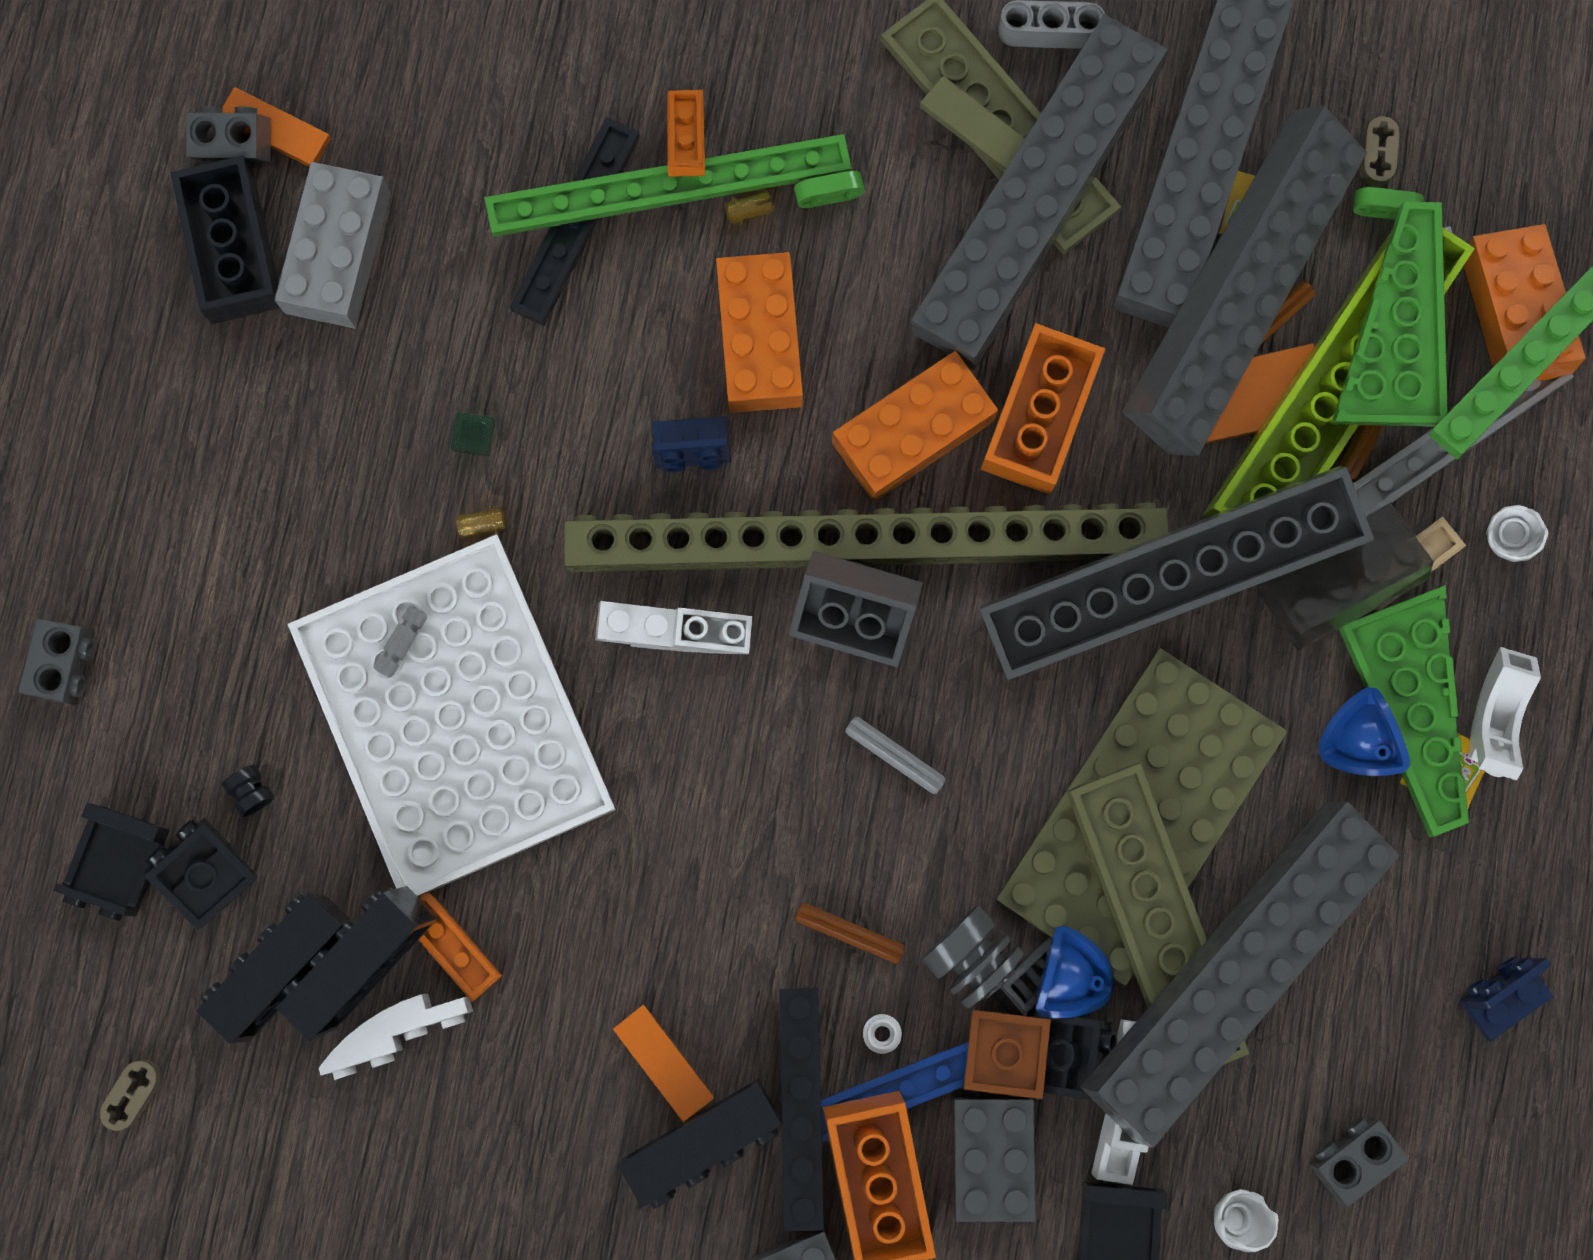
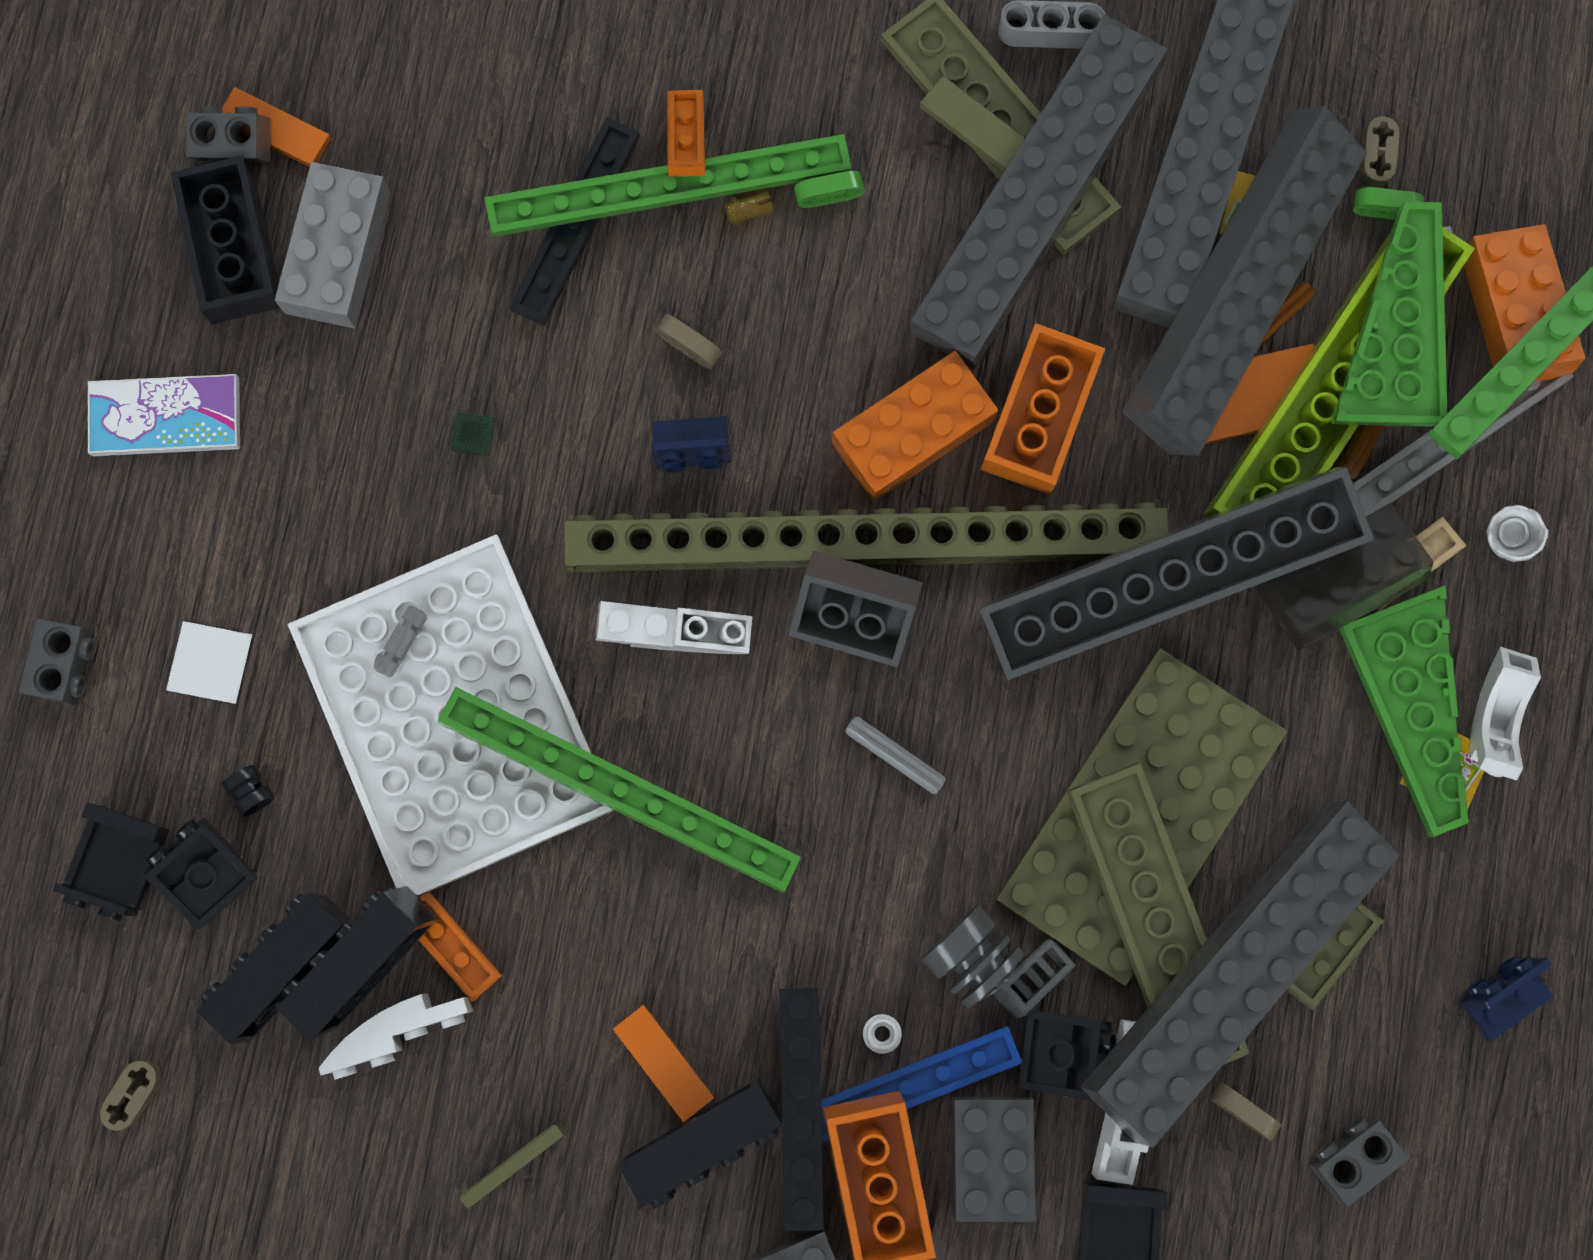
clear yellow pin [456,505,506,538] -> none
orange brick [716,252,803,413] -> none
dark orange axle [795,903,905,963] -> none
dark orange plate [963,1010,1051,1099] -> none
blue hat [1036,926,1114,1018] -> none
white hair [1214,1189,1279,1252] -> none
blue hat [1318,687,1410,776] -> none
none -> tile [88,374,240,456]
none -> white sticker [166,621,252,704]
none -> bright green plate [438,686,801,893]
none -> olive tile [460,1122,568,1209]
none -> dark tan beam [655,314,722,369]
none -> dark tan beam [1209,1082,1282,1141]
none -> olive tile [1287,902,1384,1010]

